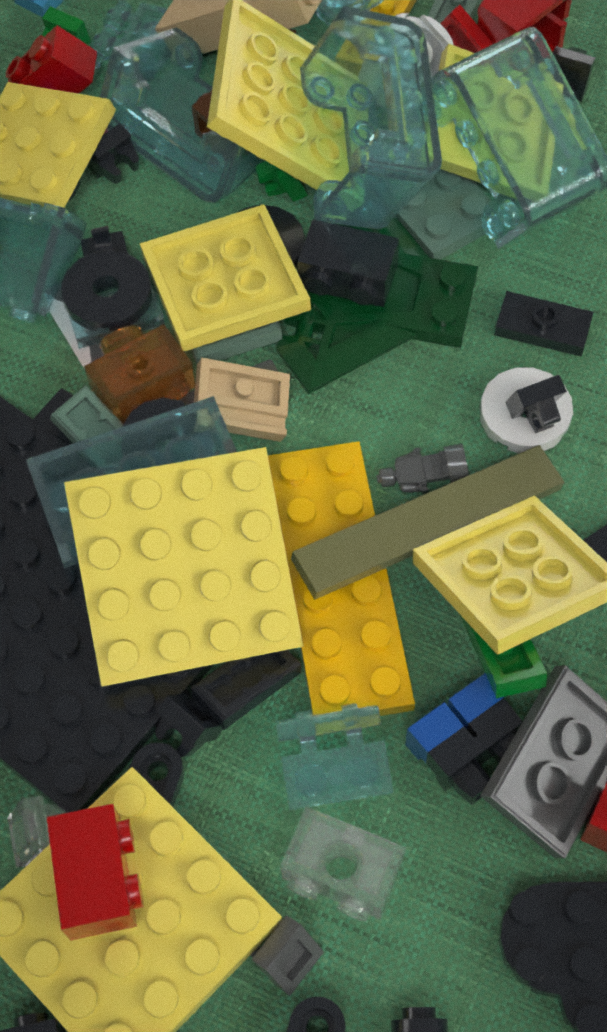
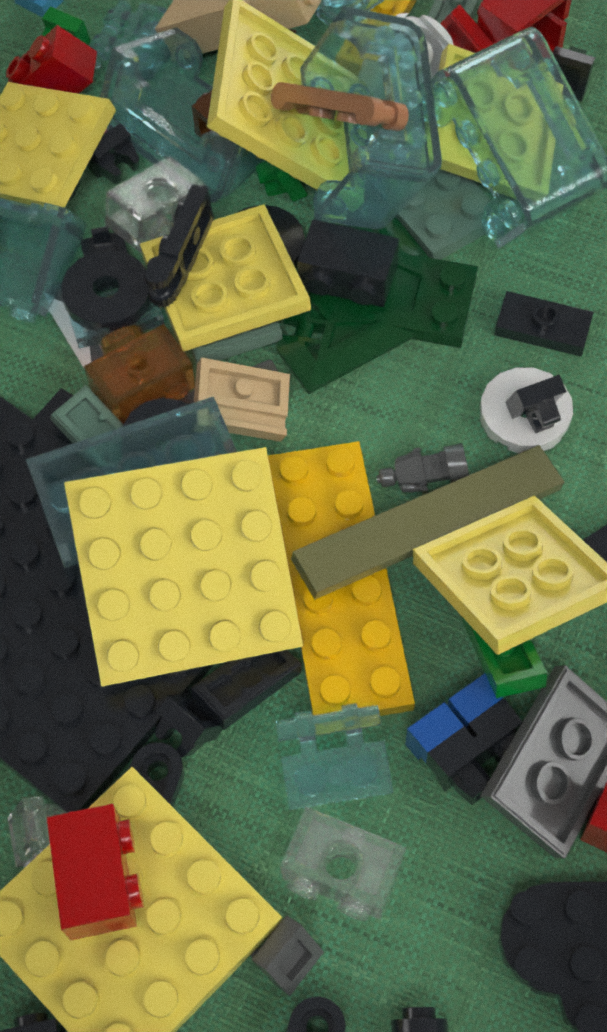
none -> clear brick [105,156,206,253]
none -> black hinge [144,184,214,308]
none -> nougat plate [271,82,409,131]

